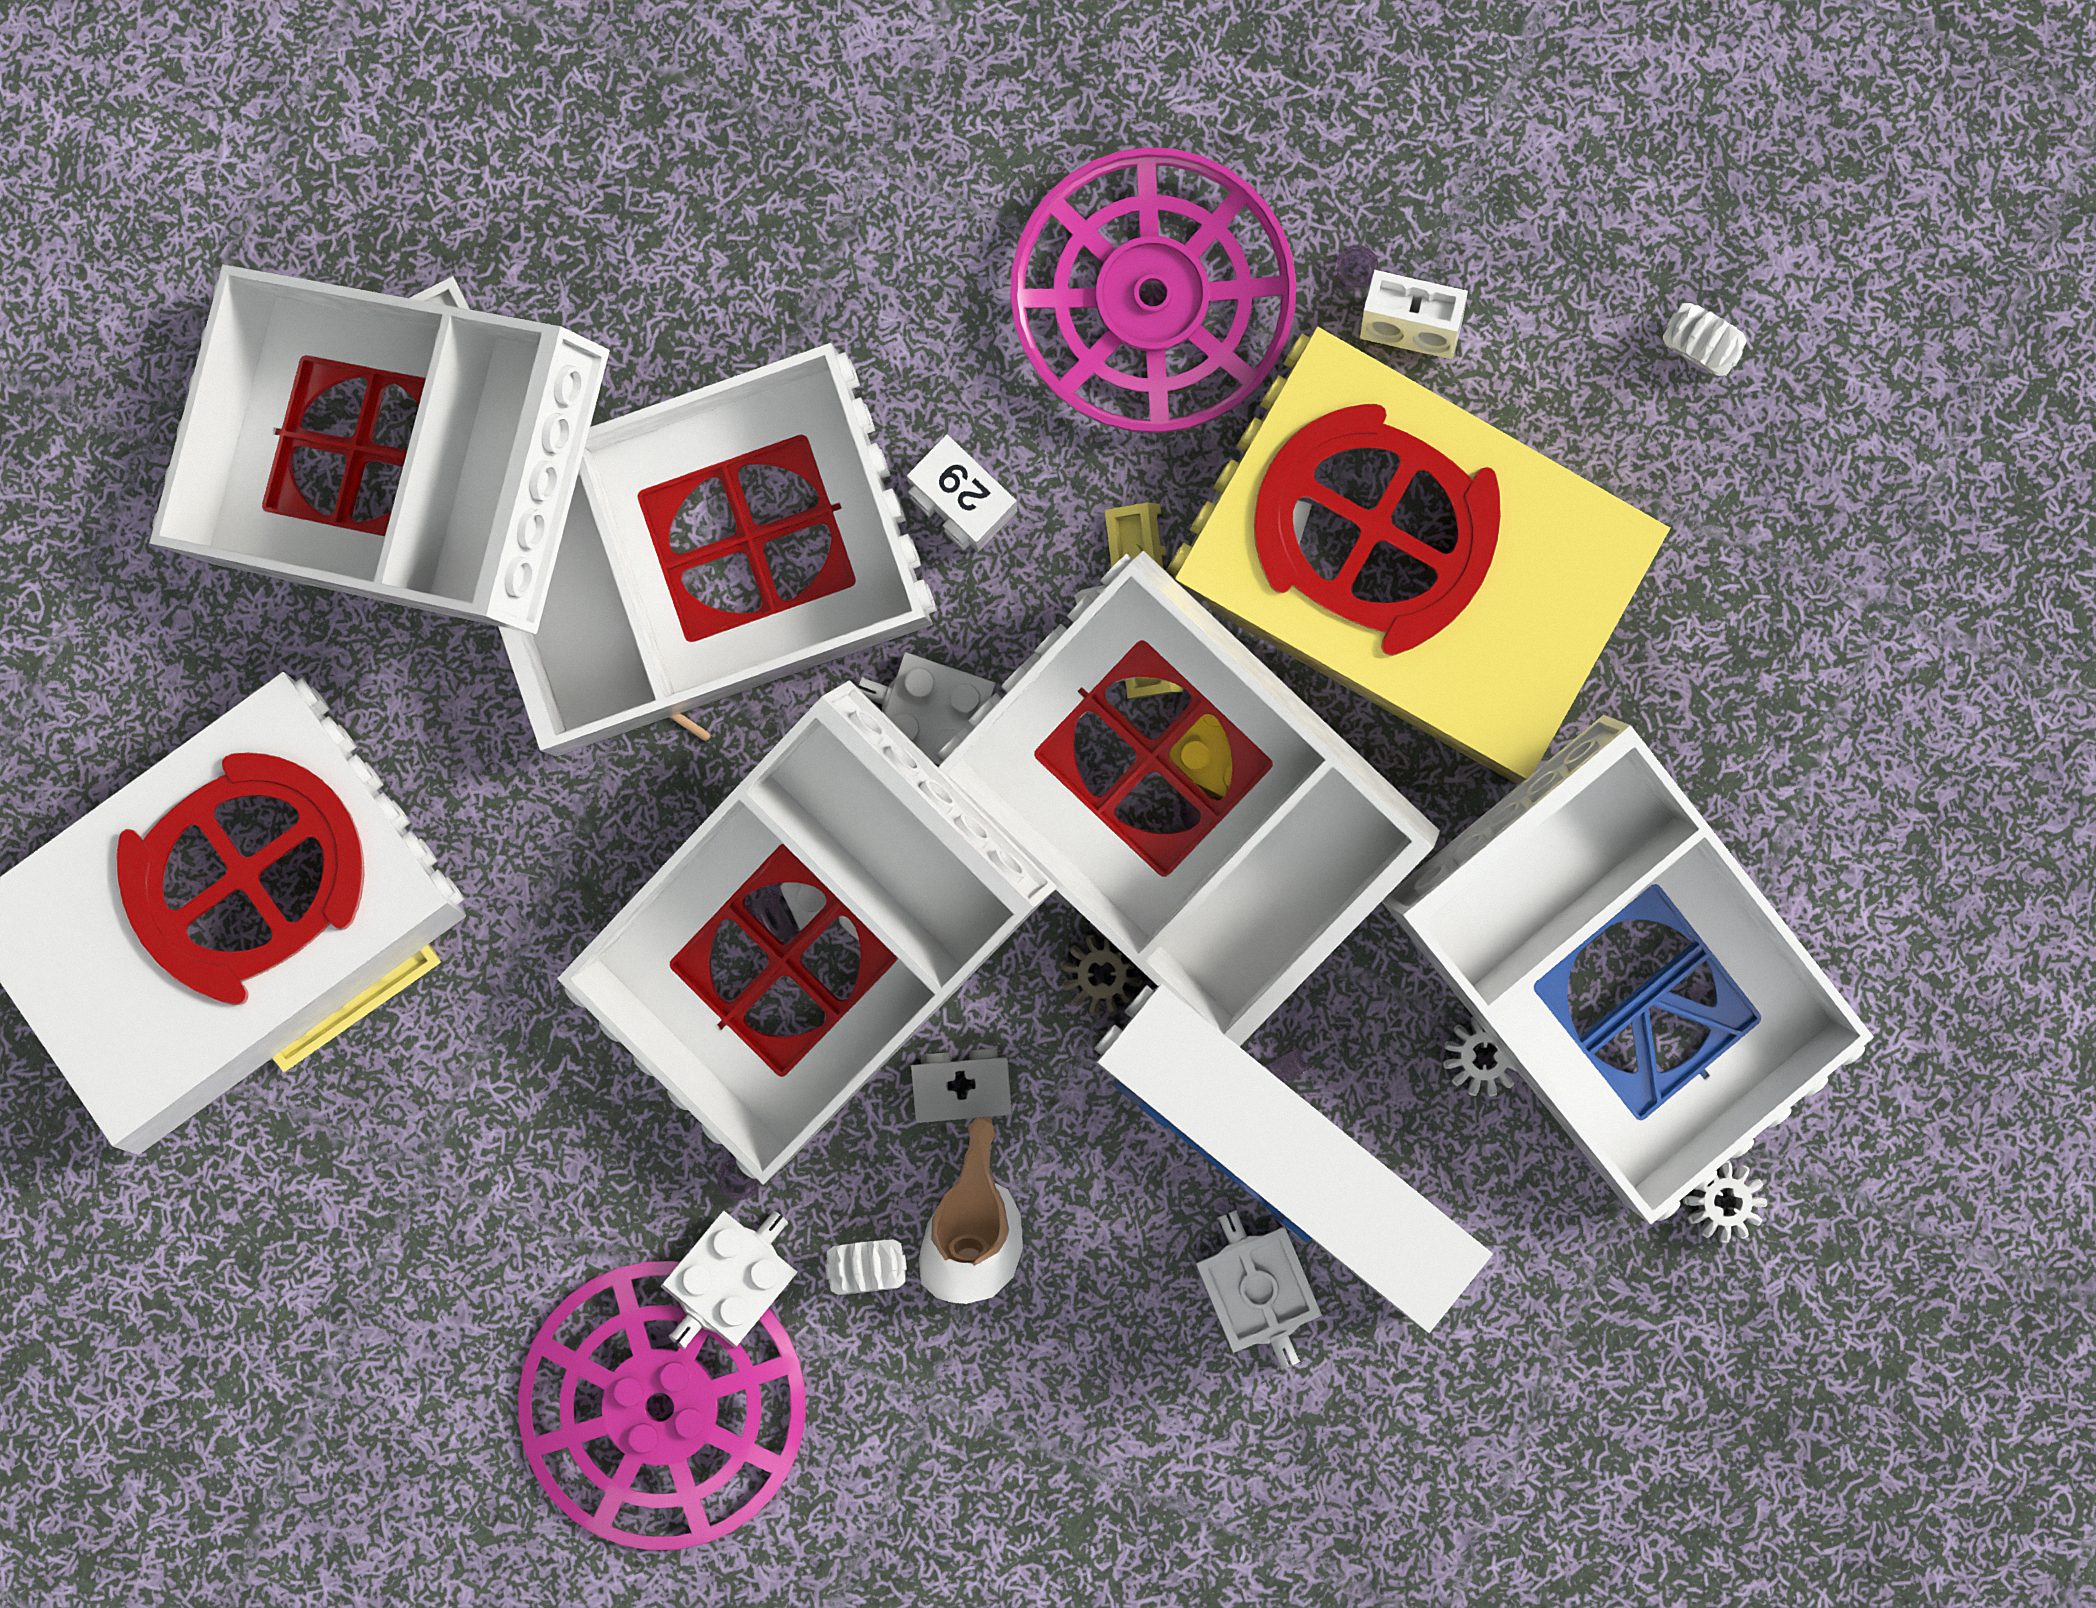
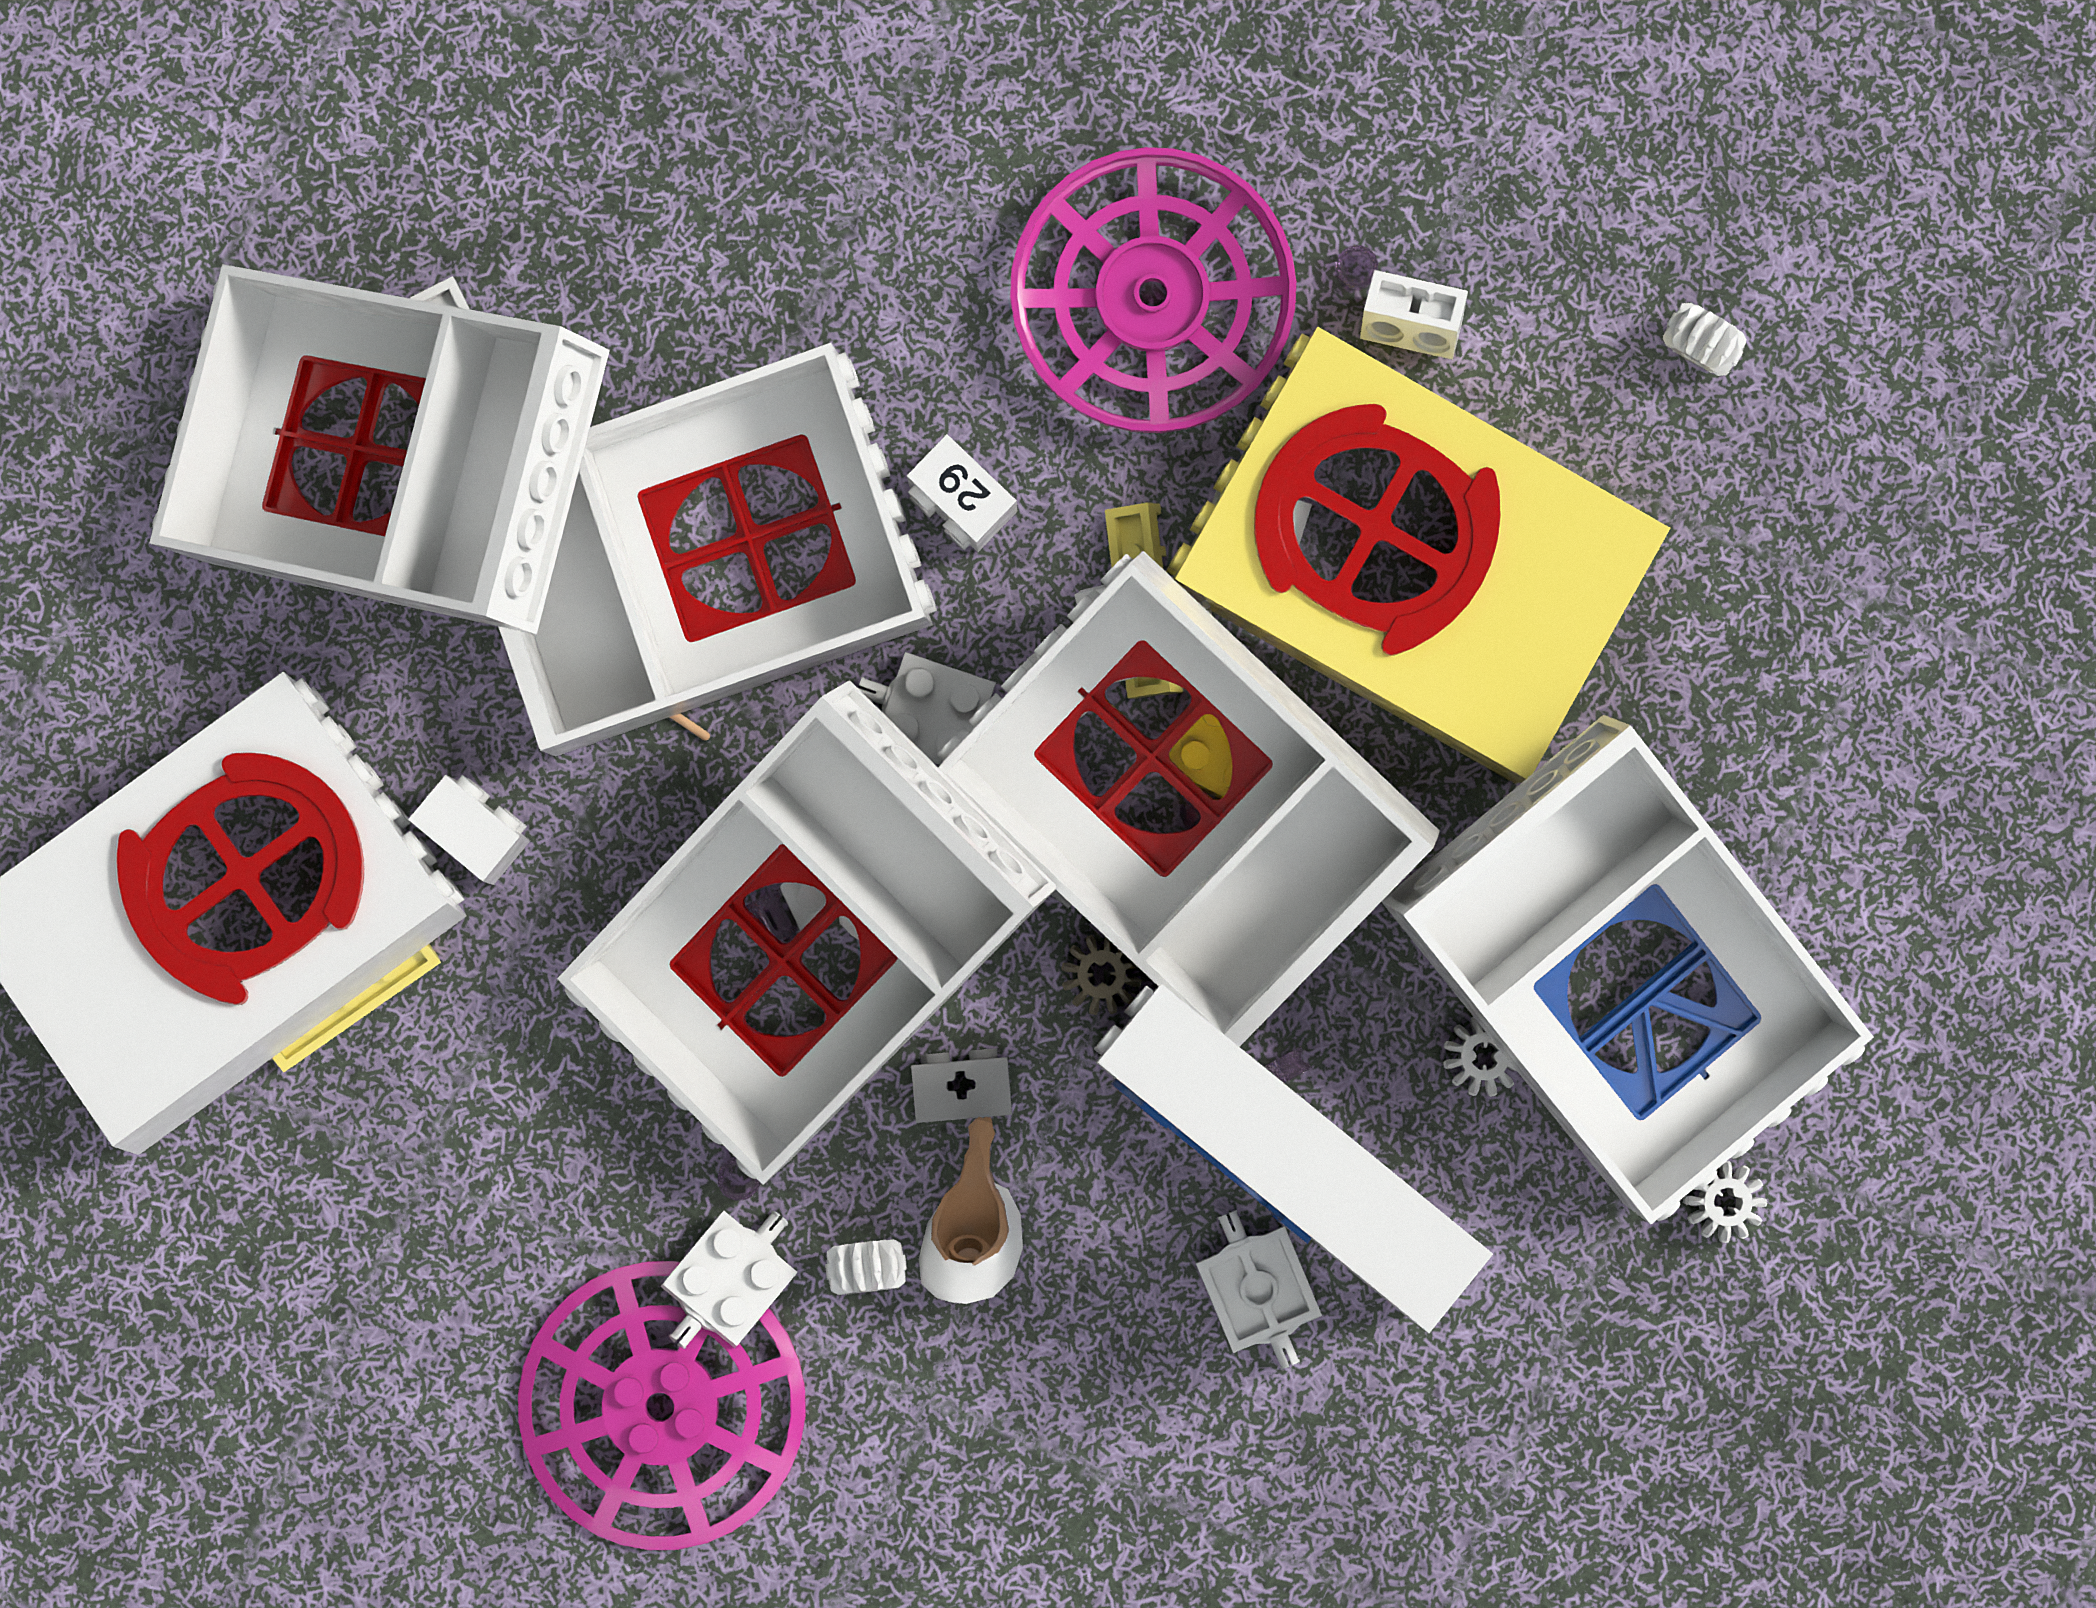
none -> white brick [408,775,530,885]

